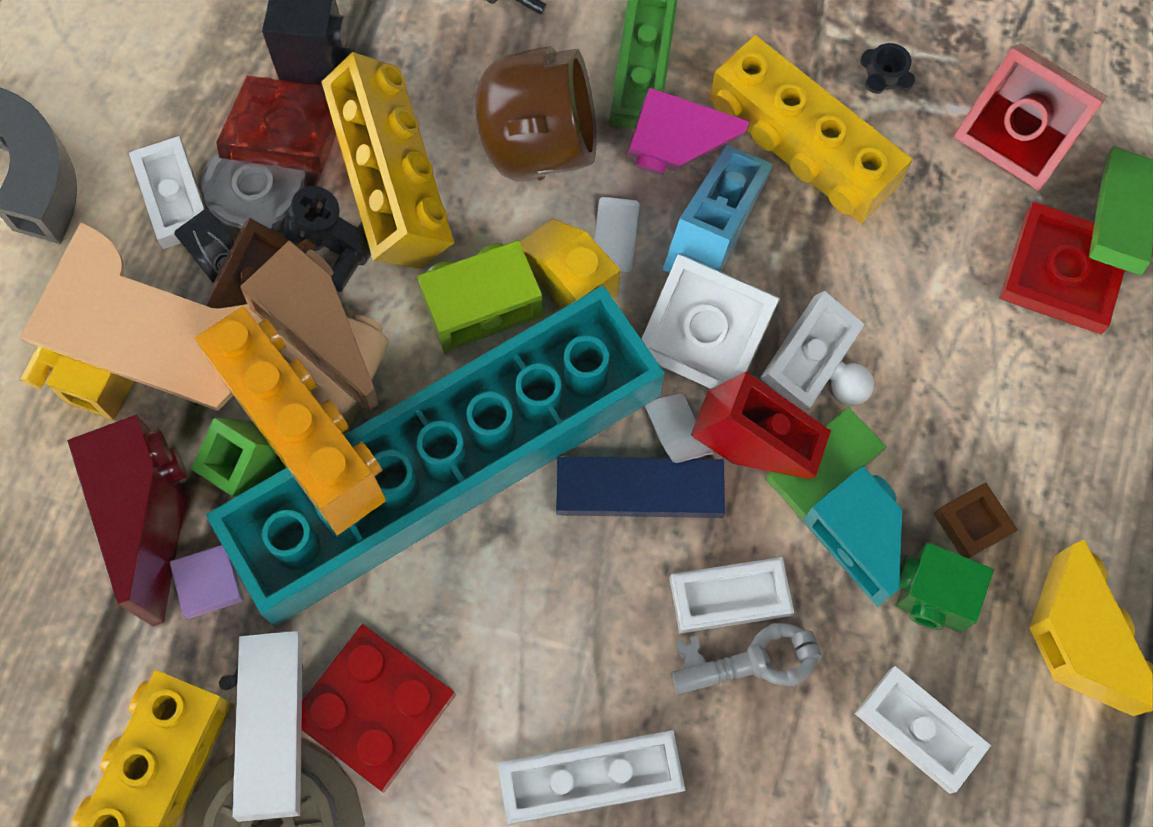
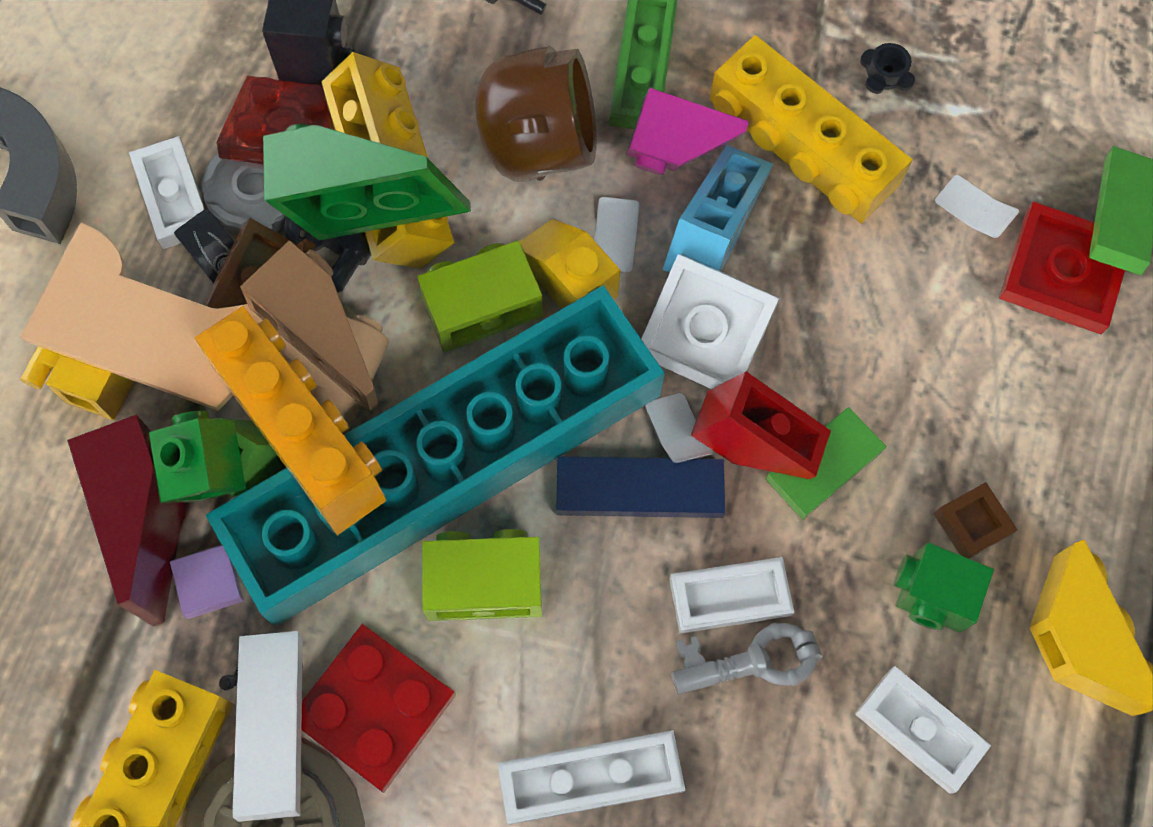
white plate [760,291,875,410] -> none
teal slope [802,466,902,608] -> none
slope [953,43,1108,191] -> none
none -> green brick [149,411,246,503]
none -> green slope [263,124,471,240]
none -> lime brick [422,529,542,621]
none -> white sticker [935,175,1019,238]

